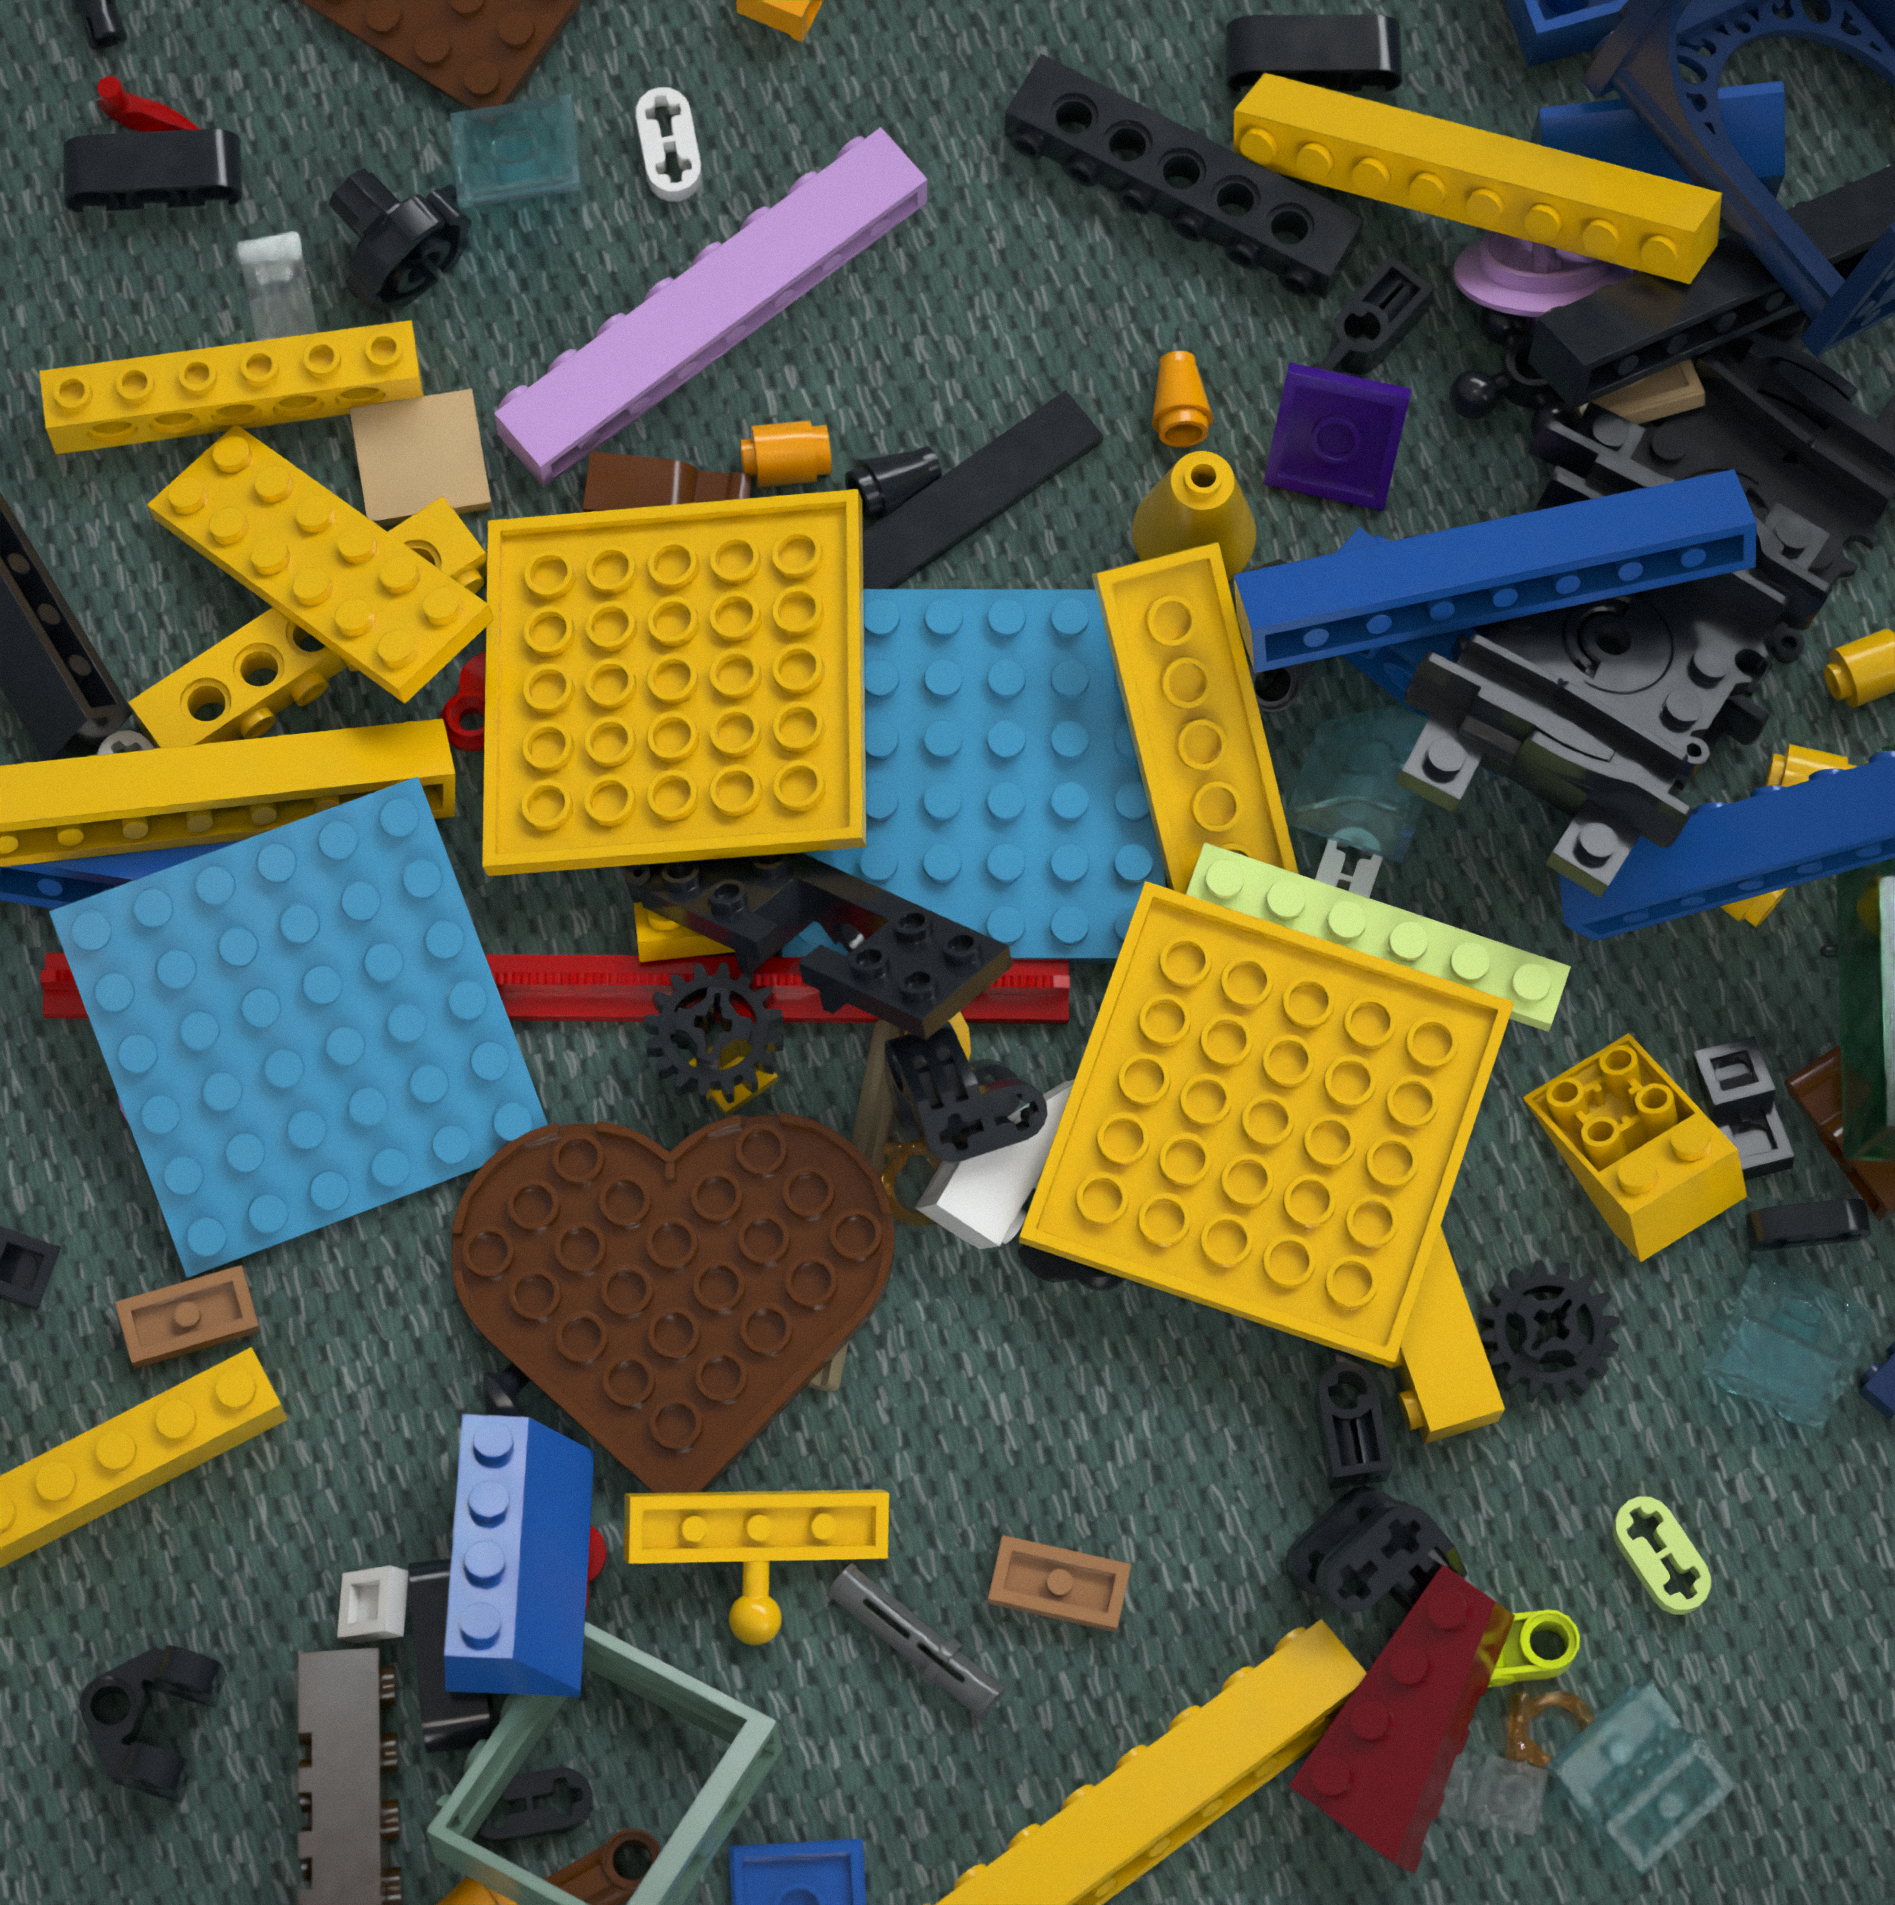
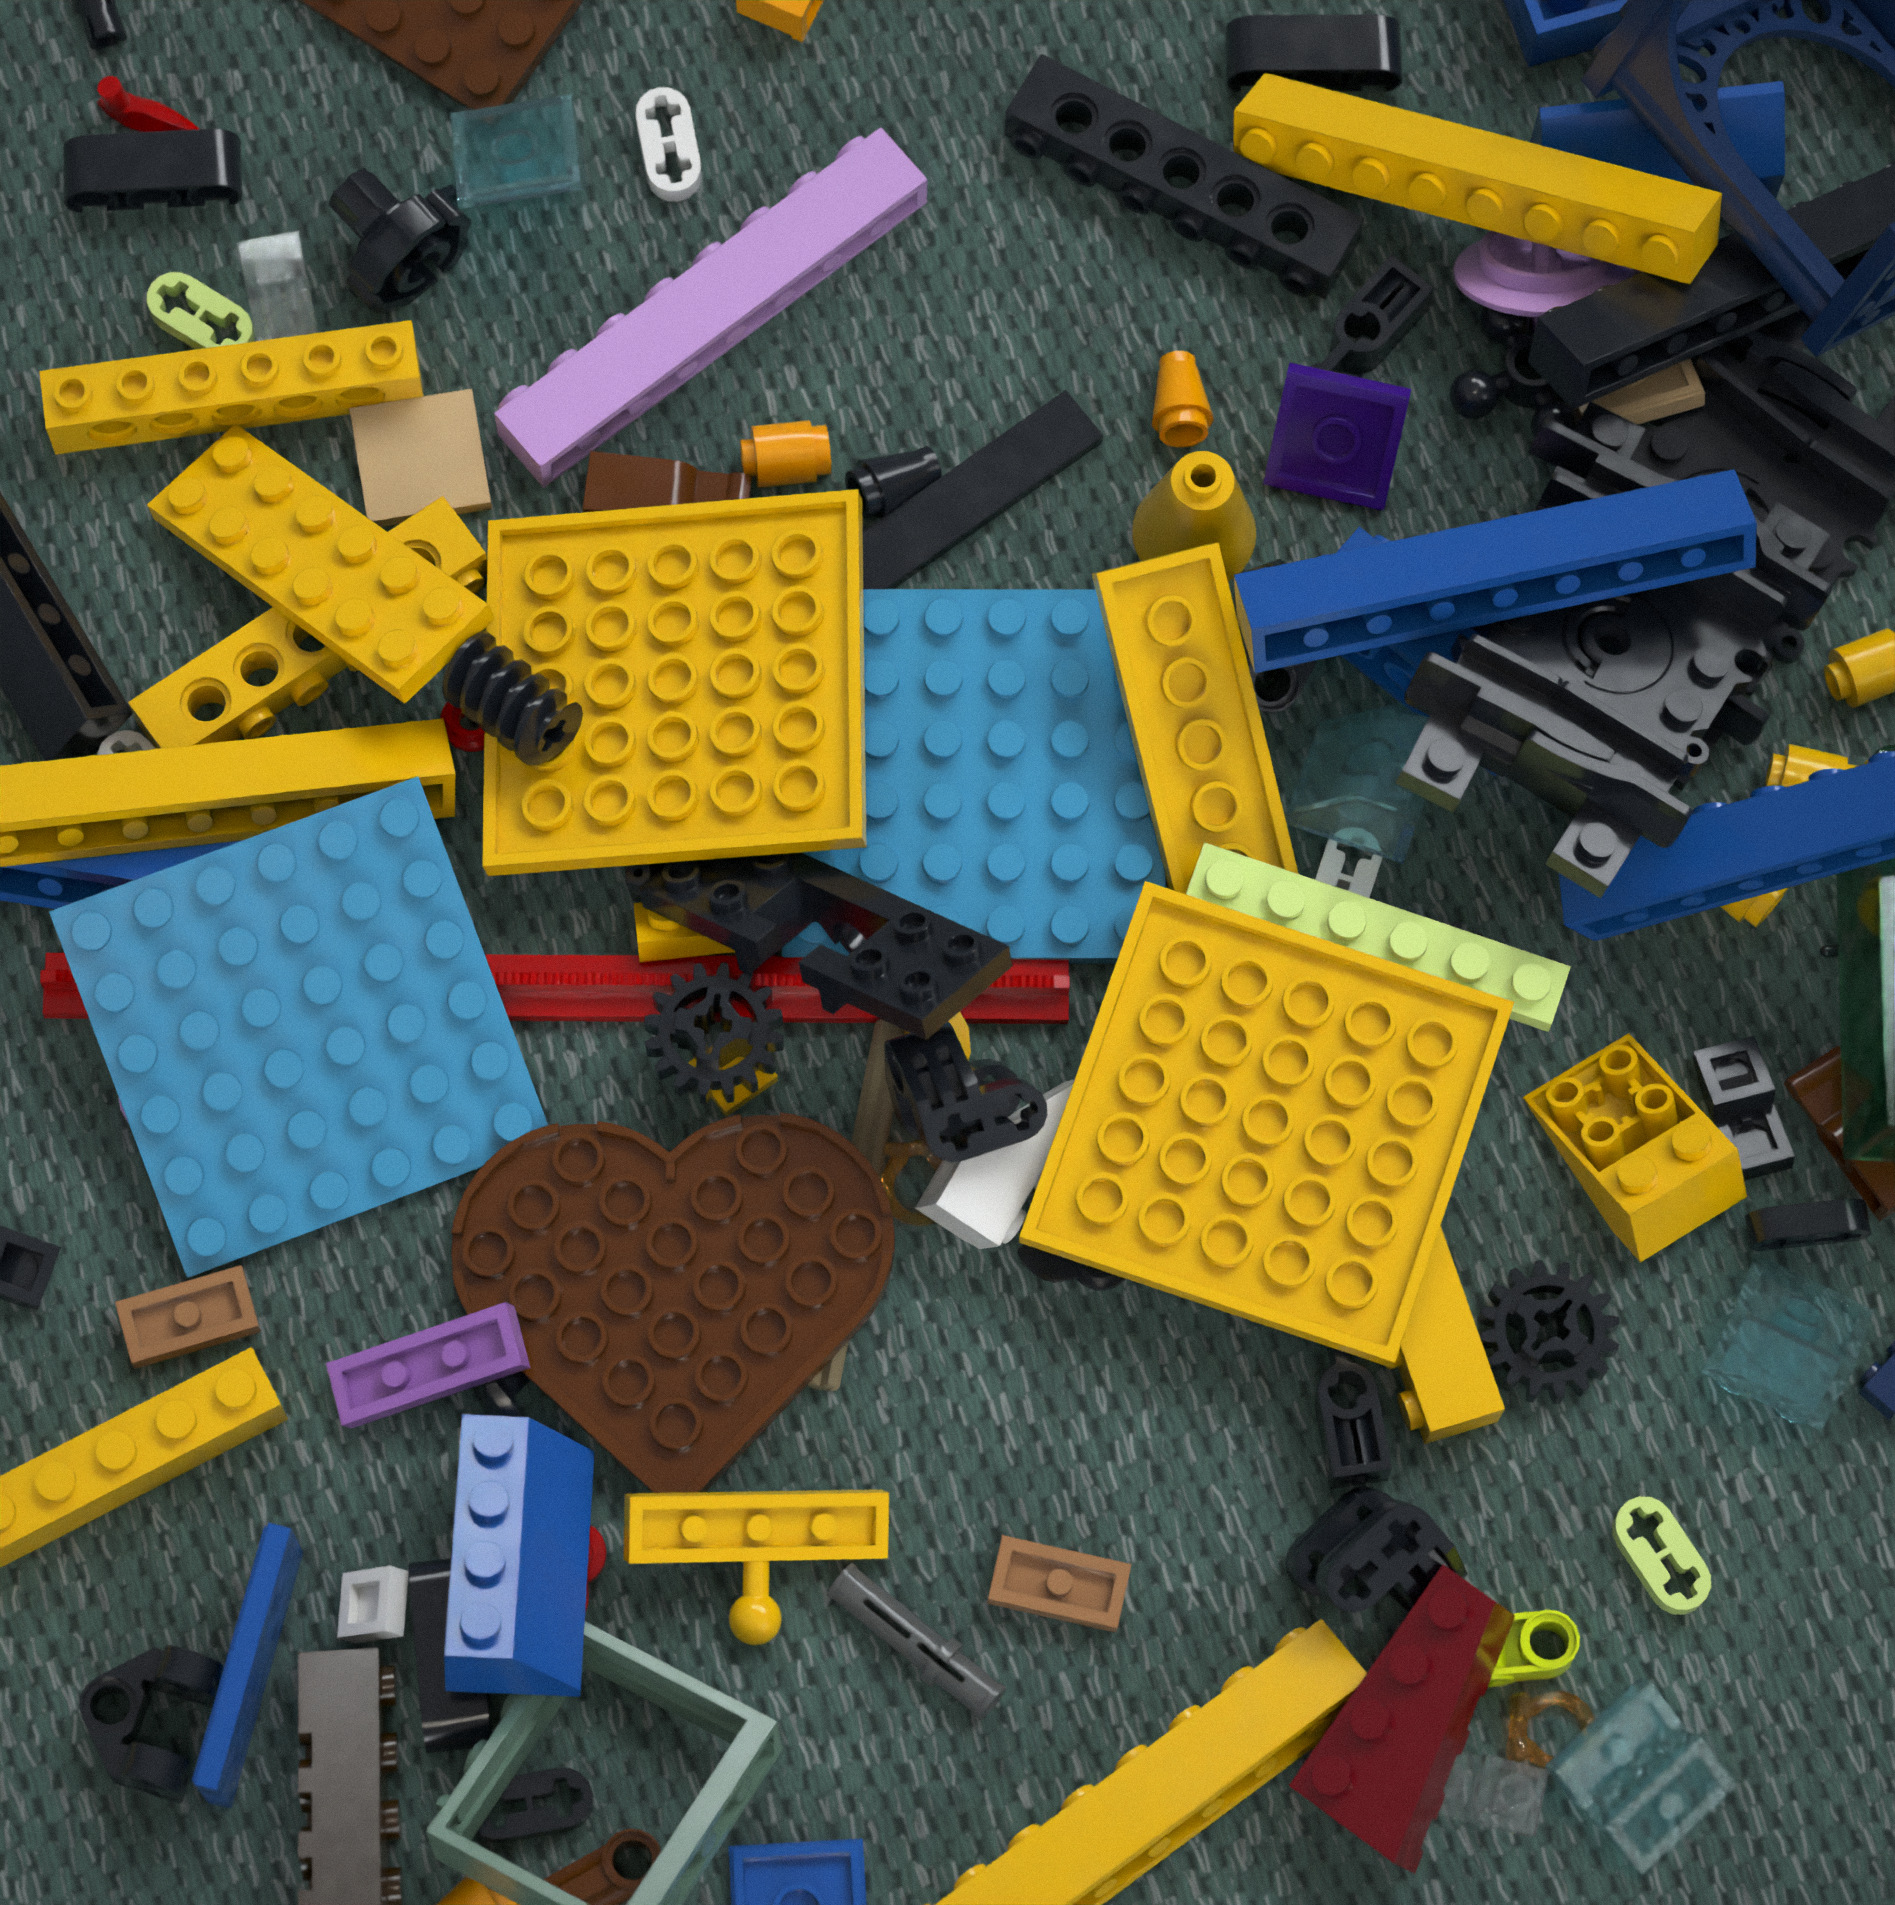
none -> yellowish green beam [147,272,255,350]
none -> blue tile [192,1523,303,1809]
none -> medium lavender plate [326,1302,530,1429]
none -> black piece [442,631,583,765]

